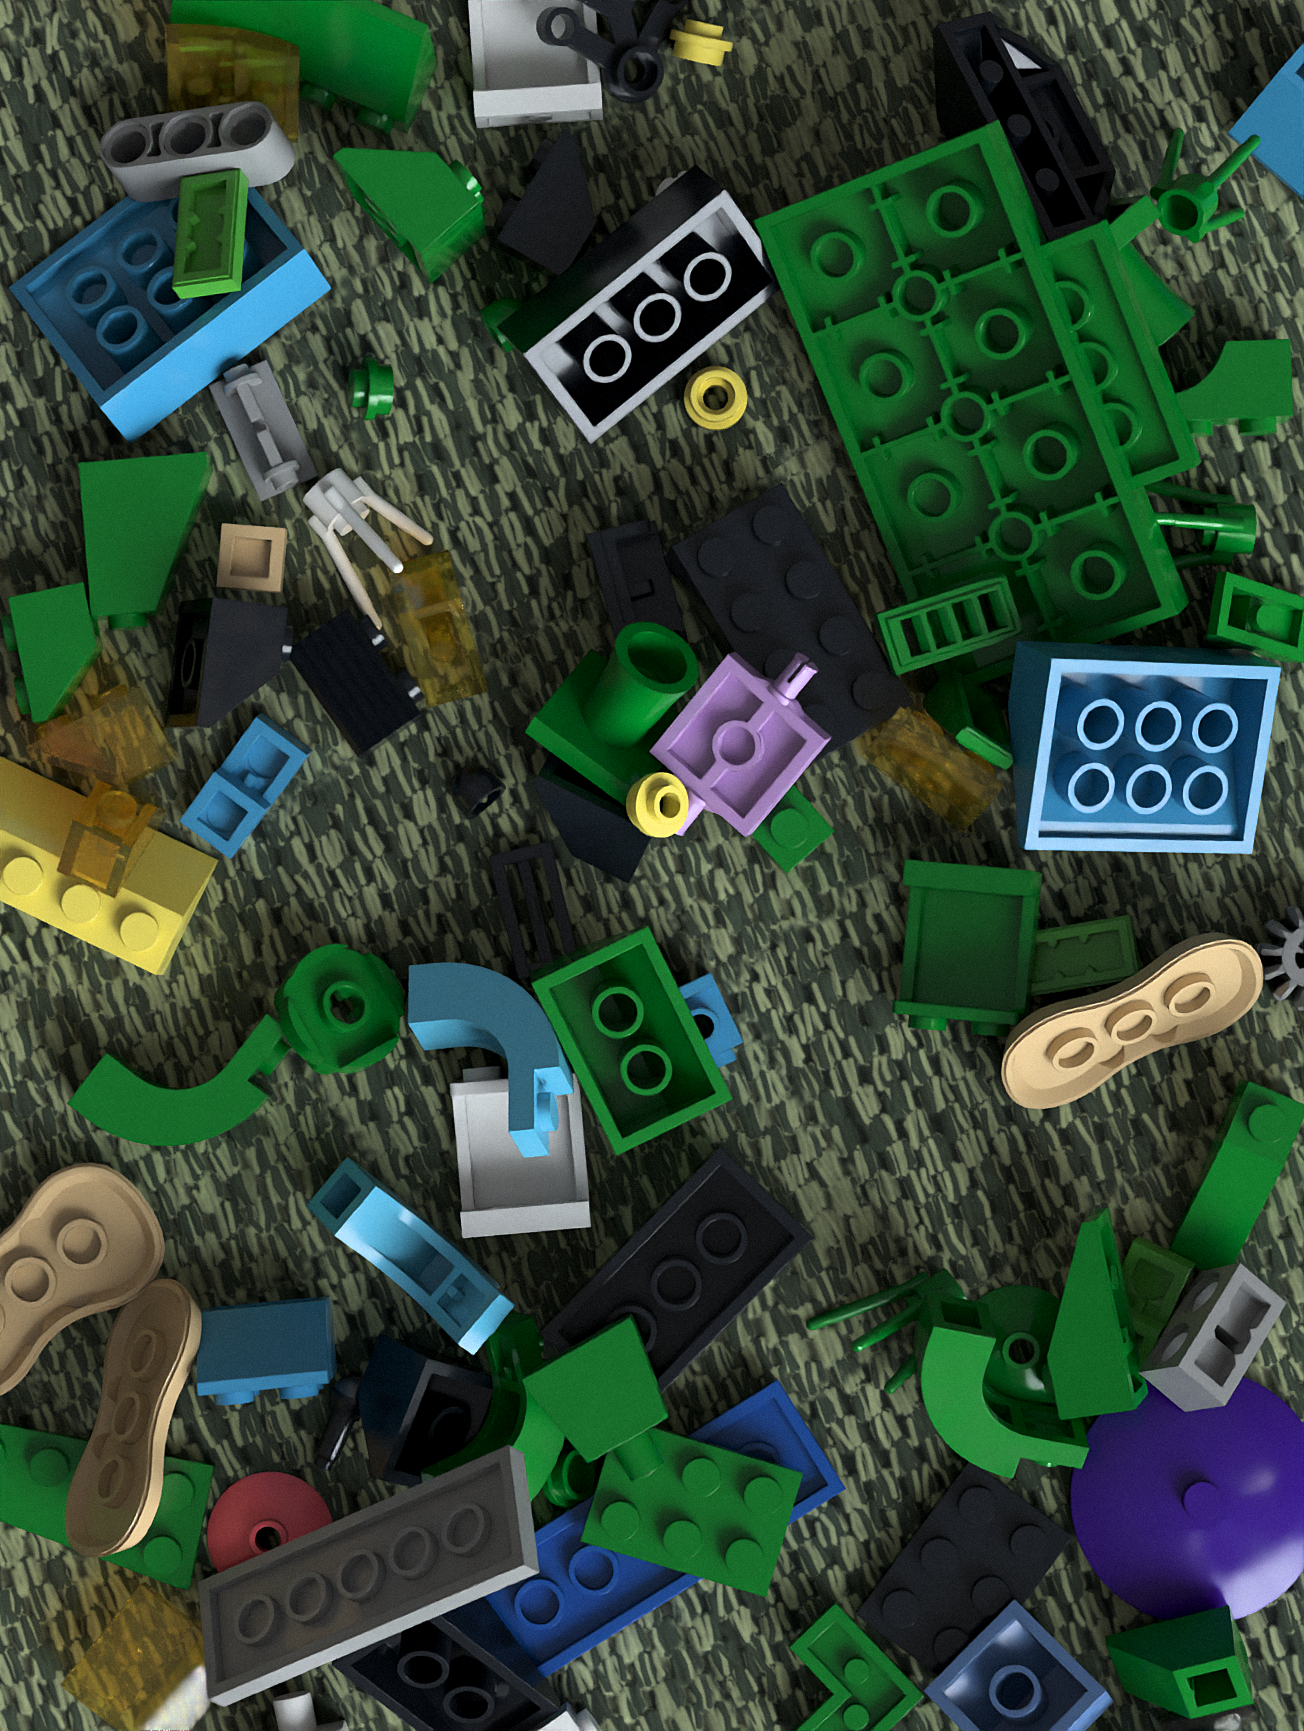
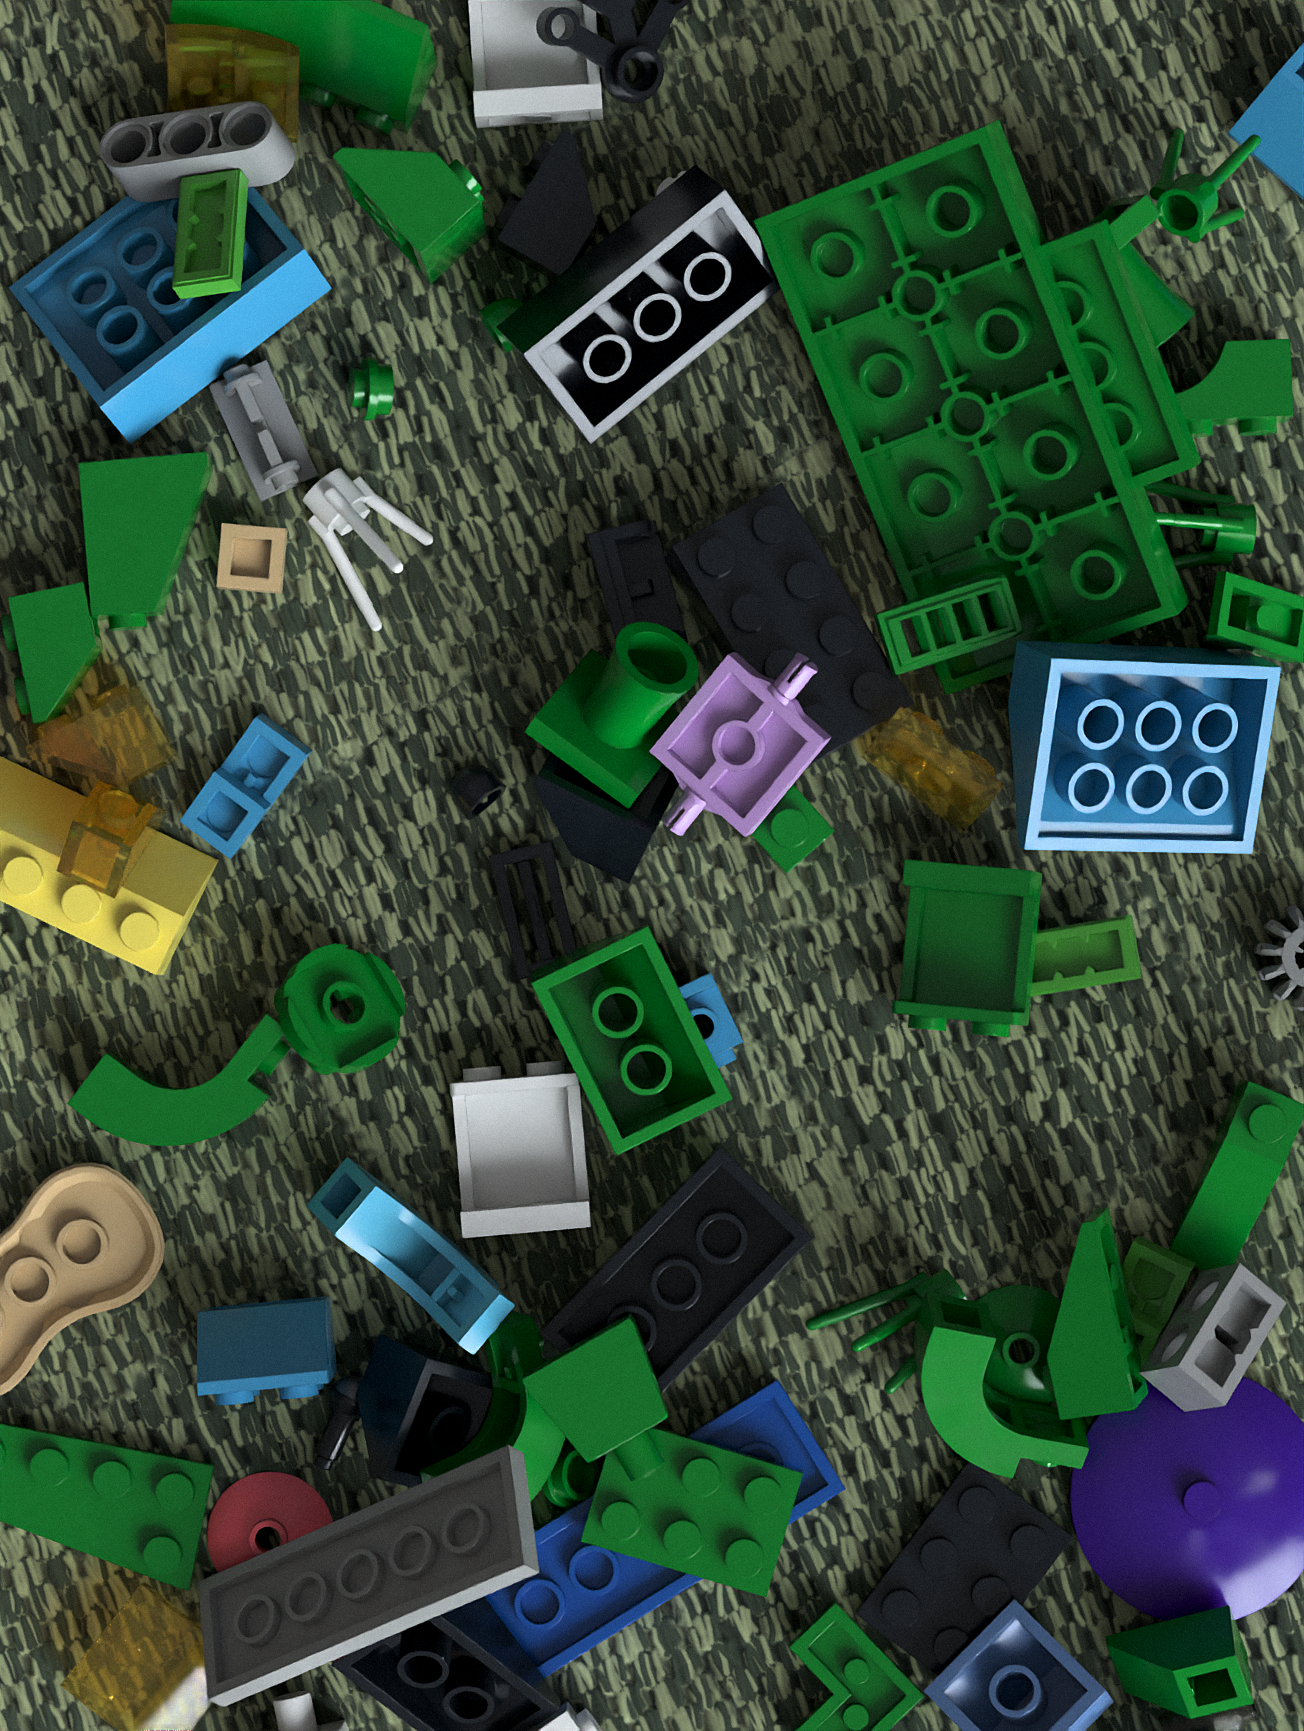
tan plate [65,1279,202,1558] -> none
black slope [165,597,293,729] -> none
black brick [289,608,425,760] -> none
clear yellow slope [387,550,489,708] -> none
medium azure arch [408,962,574,1158] -> none
light yellow plate [626,772,689,837] -> none
light yellow plate [669,19,733,66] -> none
light yellow plate [684,366,747,430] -> none
green slope [922,669,1014,771] -> none
black wedge [932,11,1116,241] -> none
tan plate [1001,932,1264,1109] -> none

